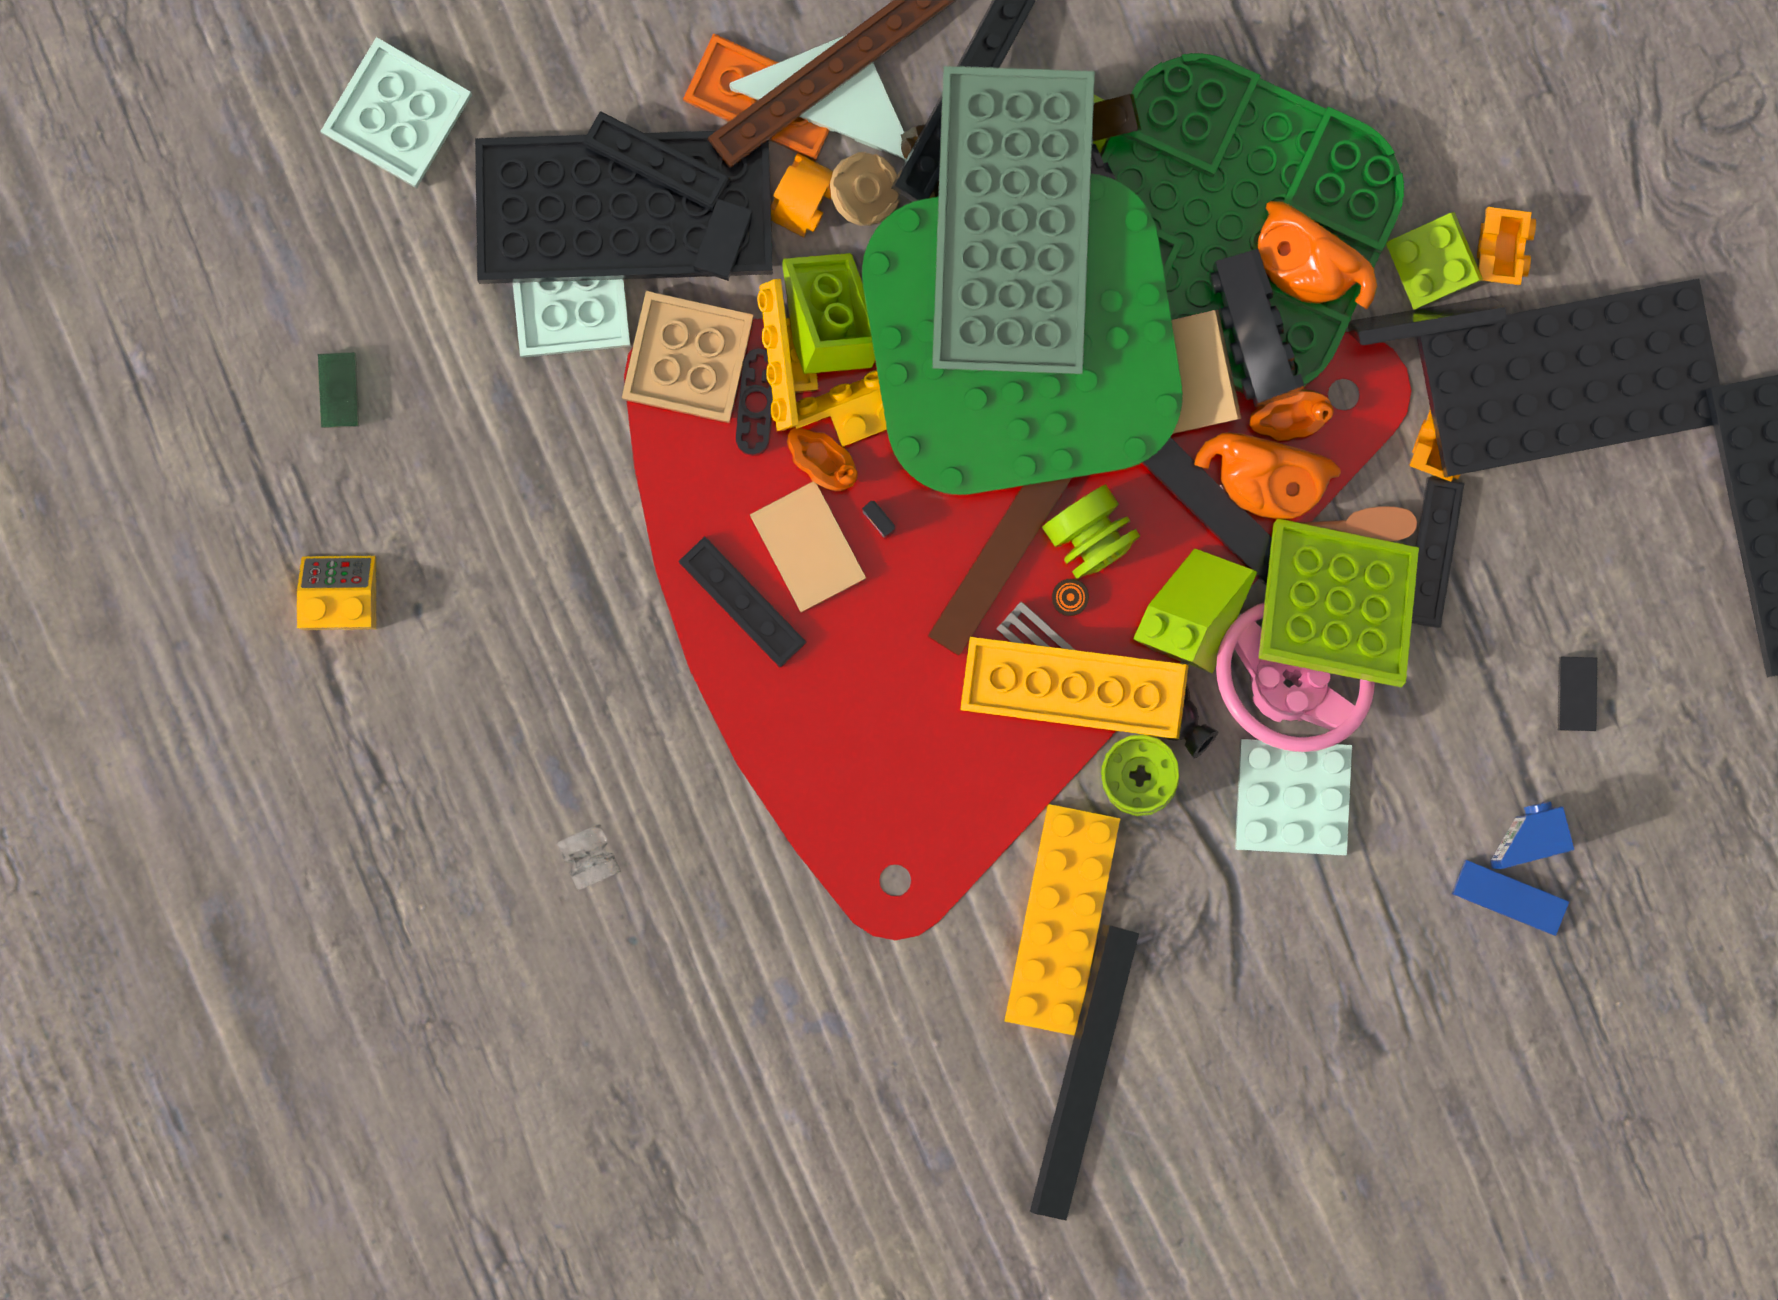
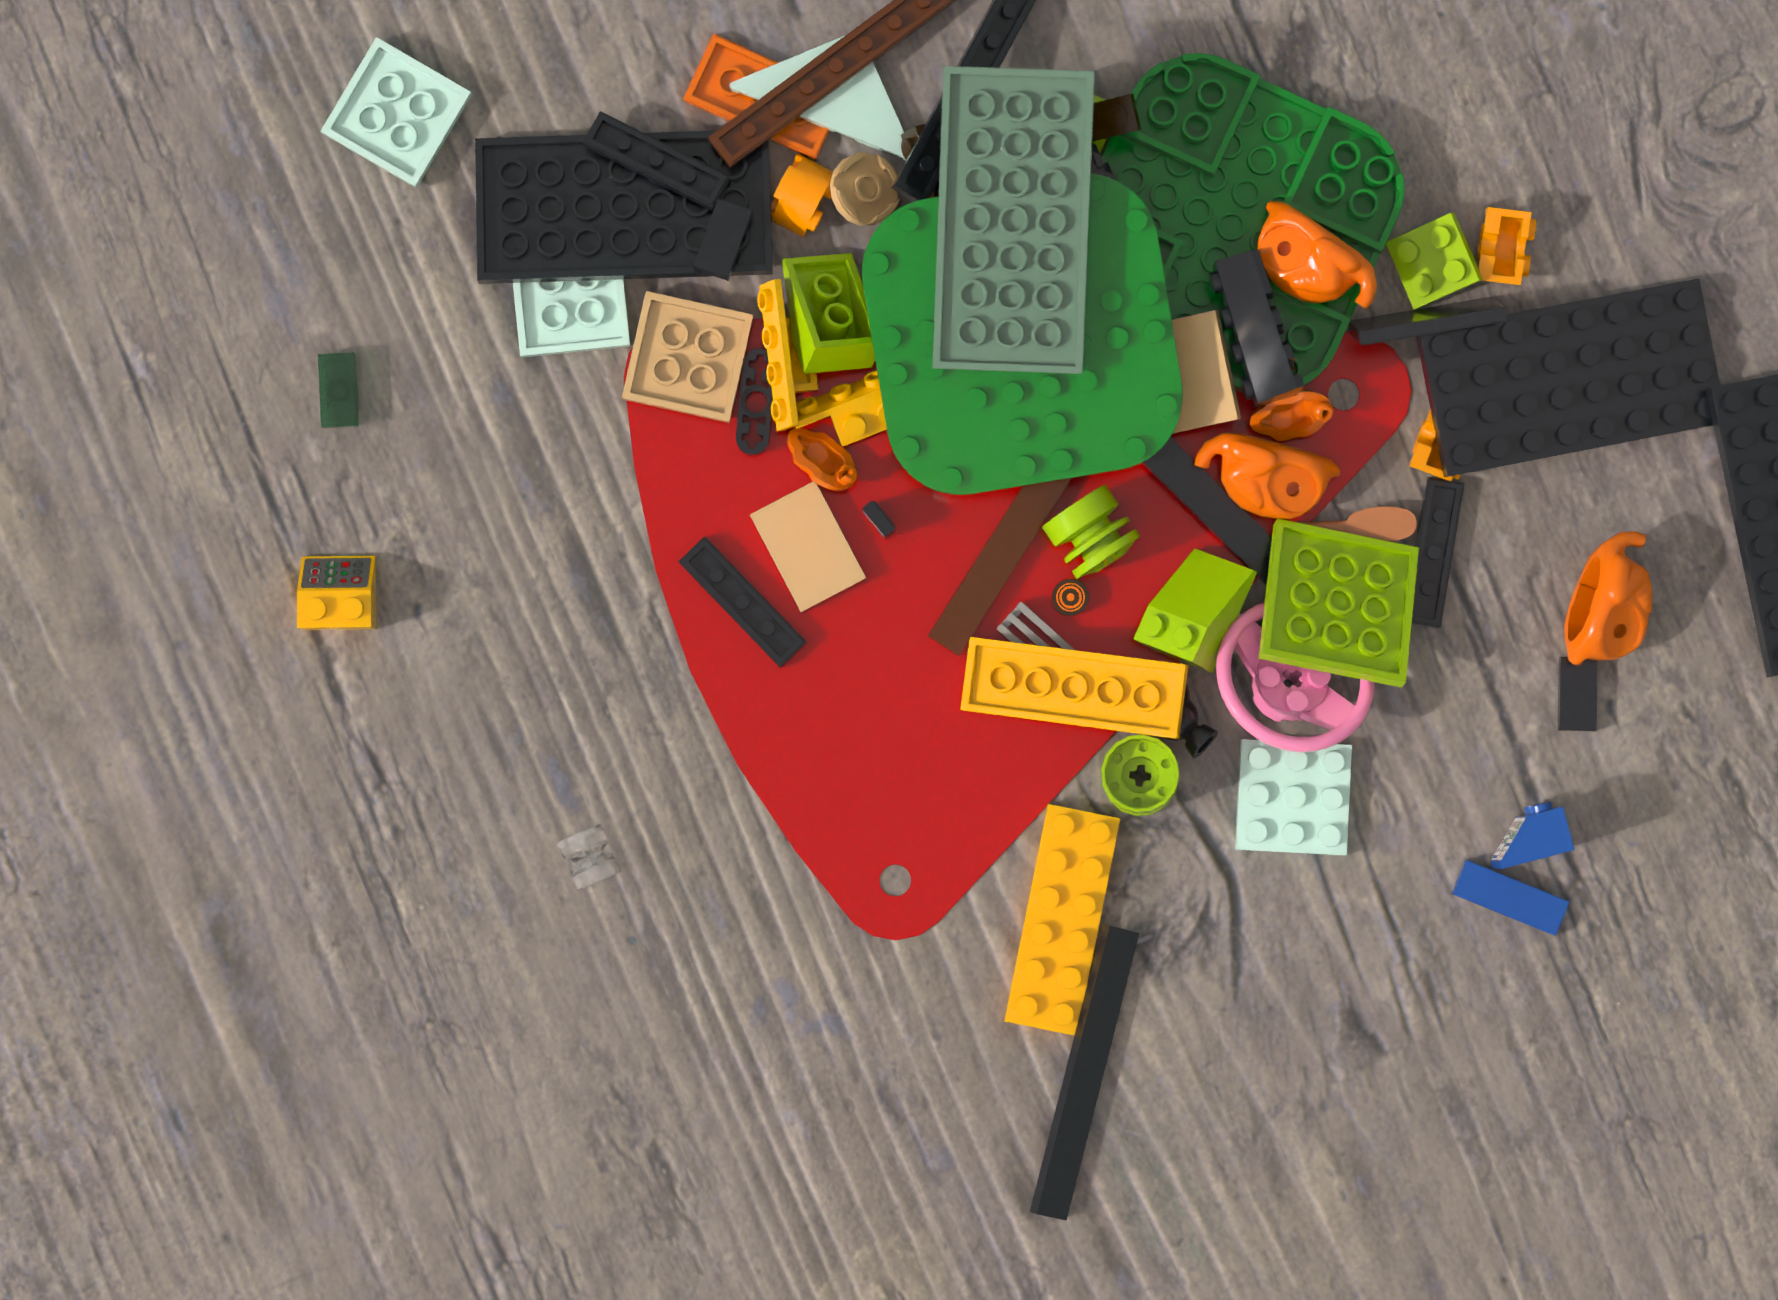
none -> orange piece [1564,531,1653,665]

